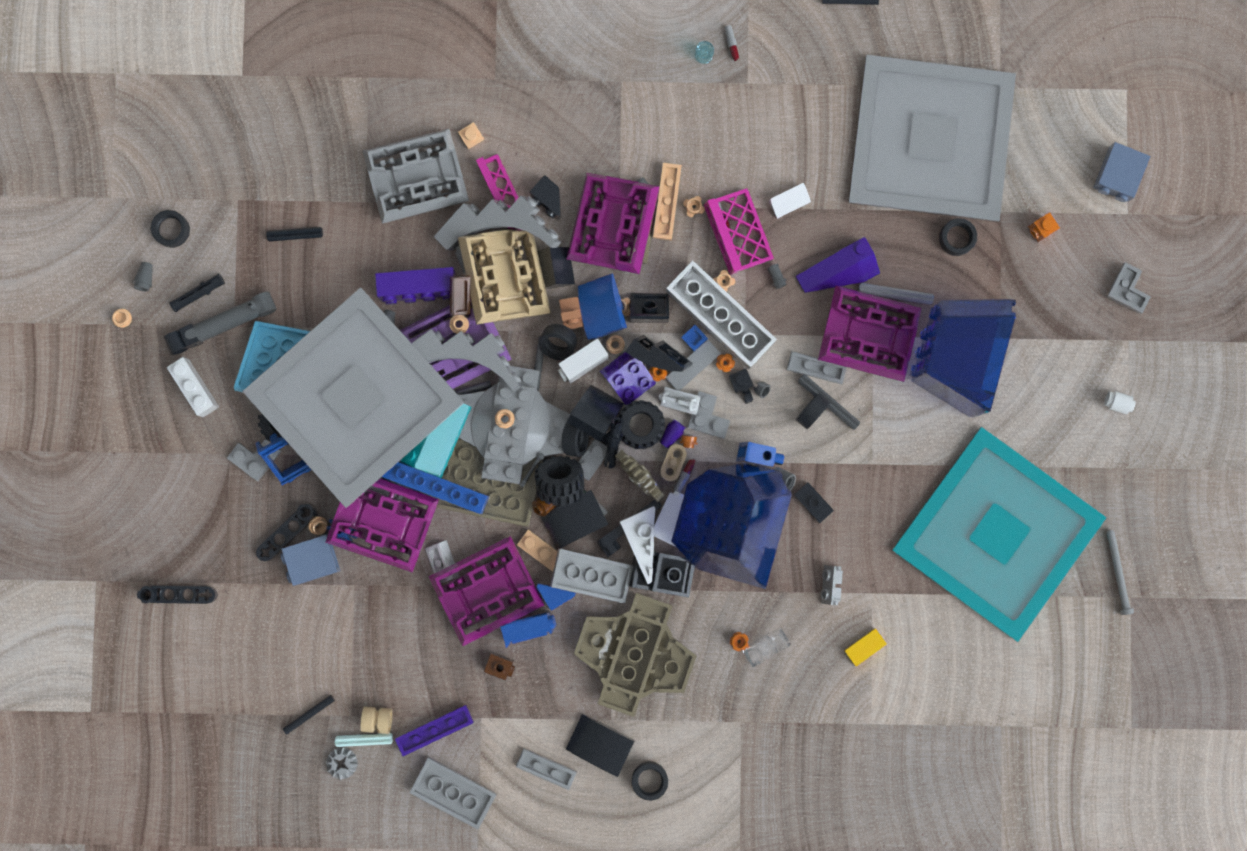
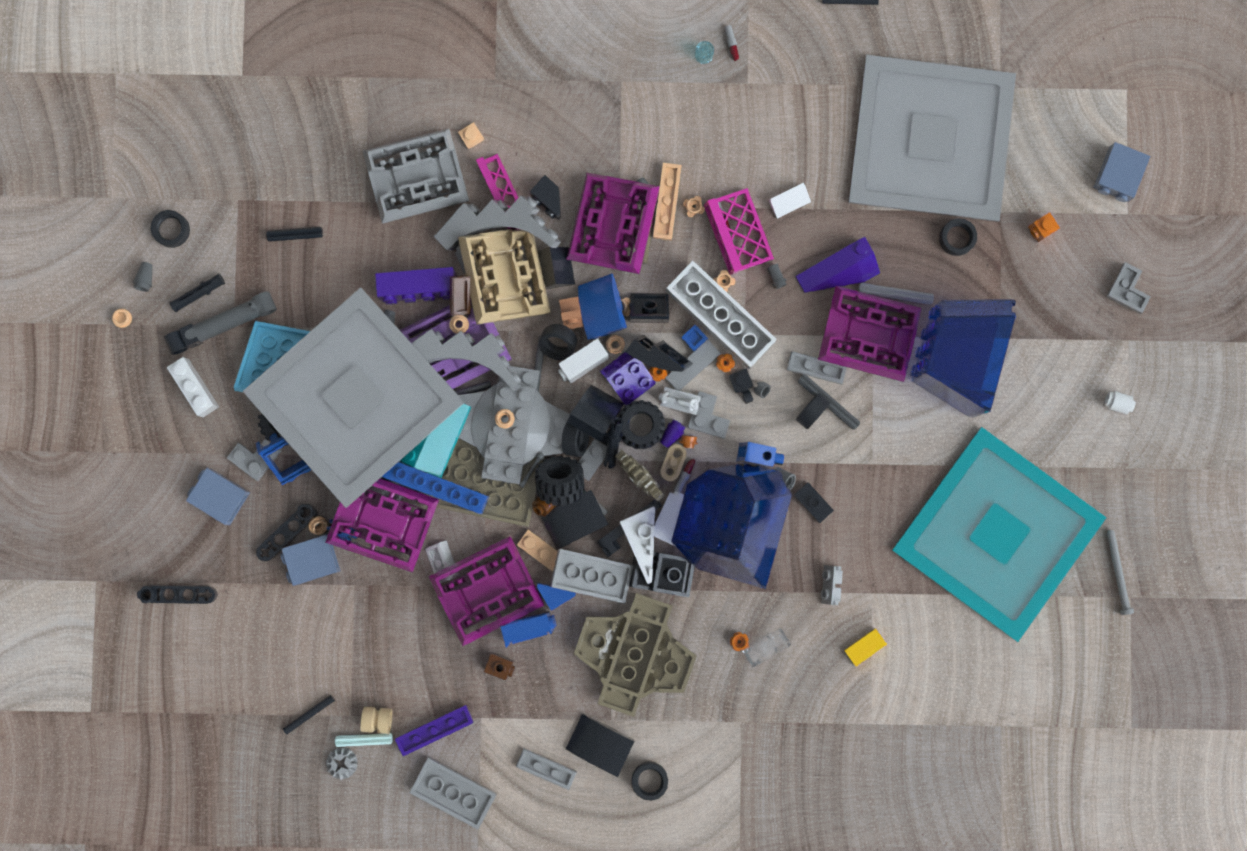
none -> sand blue brick [186,468,250,525]

